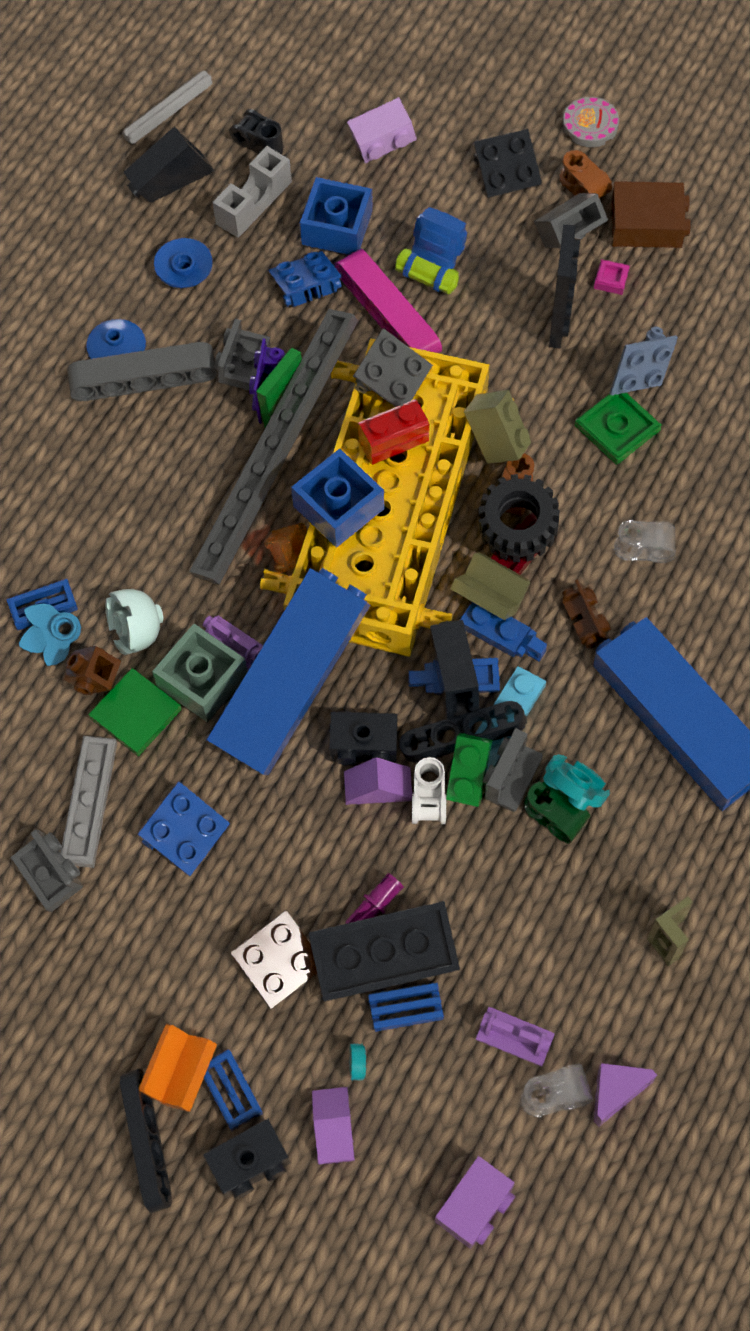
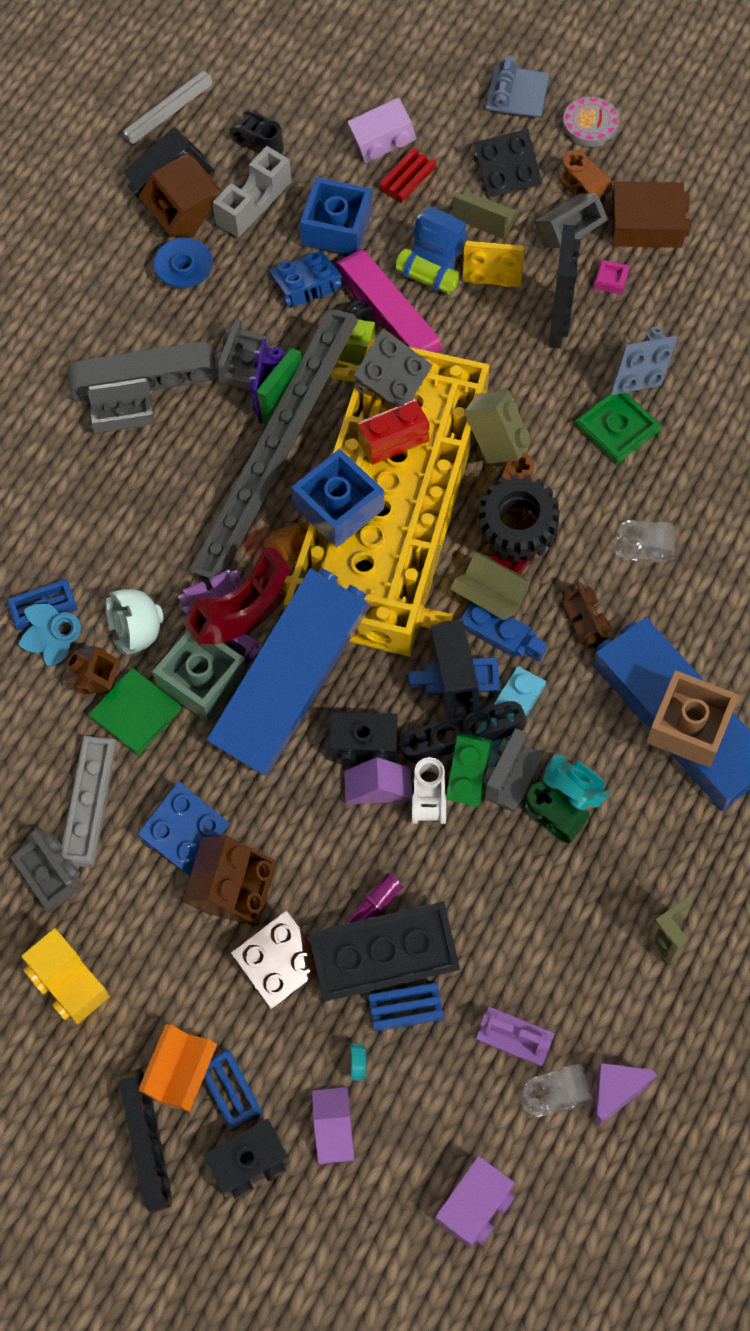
blue dish [86,319,146,359] -> none
none -> yellow brick [21,928,110,1025]
none -> dark grey bracket [88,378,155,433]
none -> reddish brown slope [139,153,222,237]
none -> medium lavender hinge [178,569,241,616]
none -> reddish brown slope [182,835,277,926]
none -> dark red arch [183,547,291,644]
none -> lime brick [340,319,375,365]
none -> black bush [344,300,373,321]
none -> red tile [379,147,437,203]
none -> olive panel [452,191,517,239]
none -> yellow bracket [463,241,525,287]
none -> sand blue hinge [486,55,550,118]
none -> medium nougat brick [646,670,739,768]

